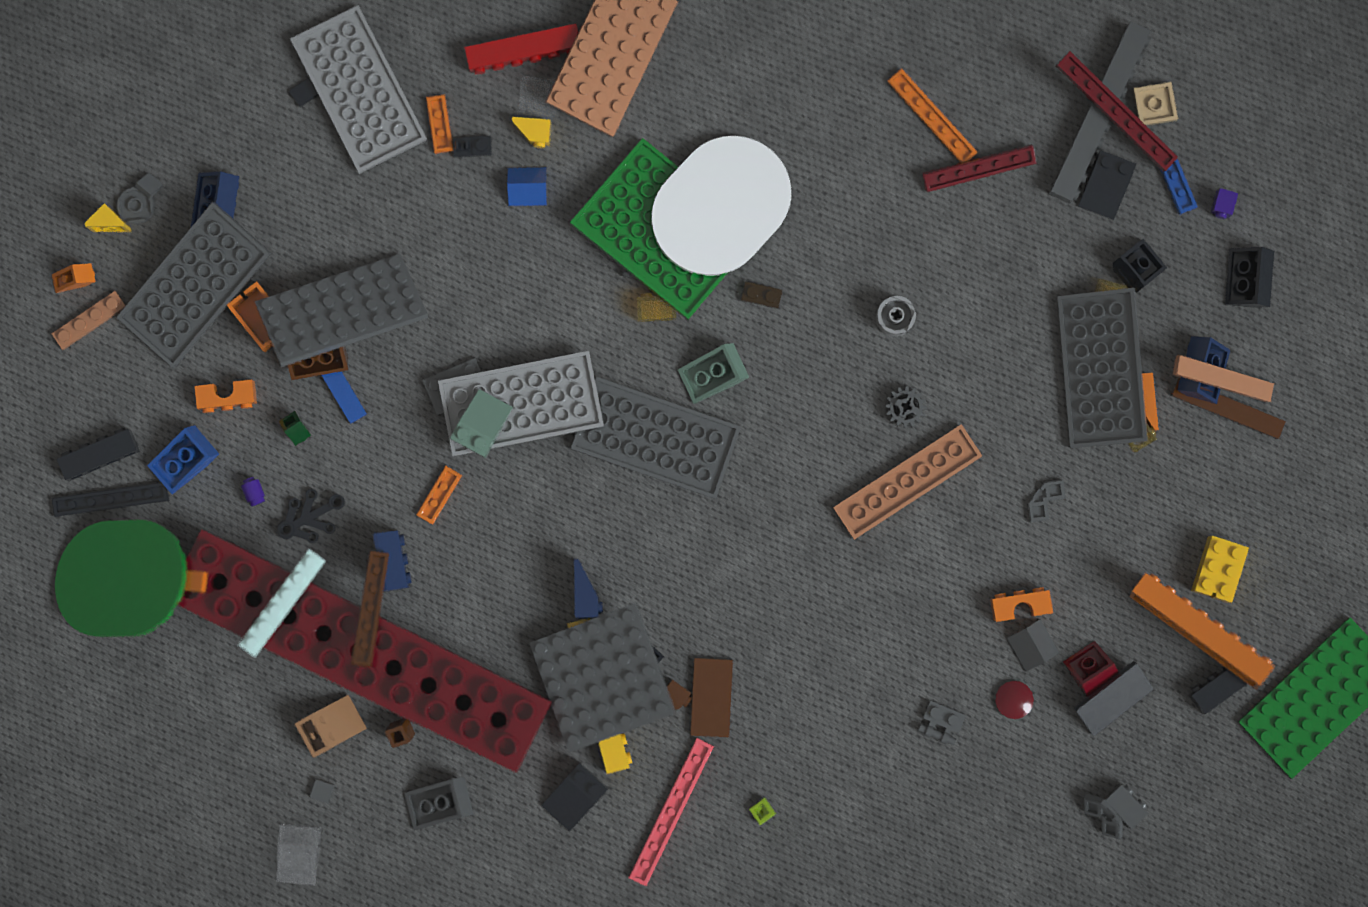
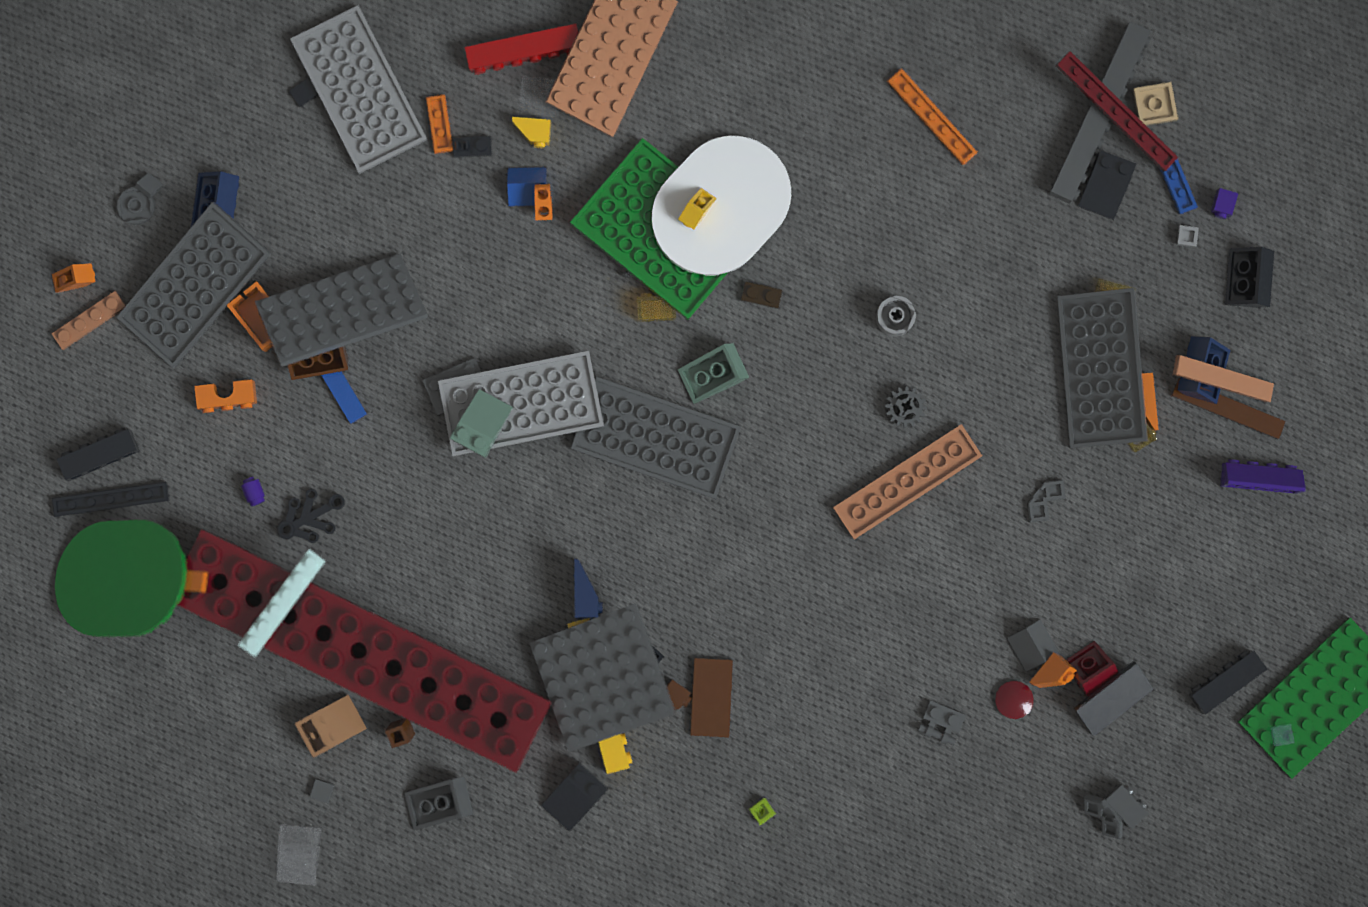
yellow slope [85,203,131,232] -> none
blue slope [147,426,219,494] -> none
dark green brick [279,411,311,446] -> none
reddish brown tile [351,551,389,668] -> none
dark blue slope [373,530,412,592] -> none
orange tile [416,466,462,525] -> none
coral tile [629,738,714,886] -> none
dark red tile [922,144,1037,192] -> none
orange arch [990,587,1053,622] -> none
black slope [1112,239,1167,293] -> none
orange brick [1130,573,1274,690] -> none
yellow piece [1191,536,1249,603] -> none
none -> orange leg [534,184,553,220]
none -> yellow slope [678,188,717,230]
none -> orange slope [1030,652,1077,688]
none -> light grey plate [1176,225,1199,247]
none -> dark purple slope [1220,460,1306,494]
none -> clear light blue tile [1270,724,1295,747]

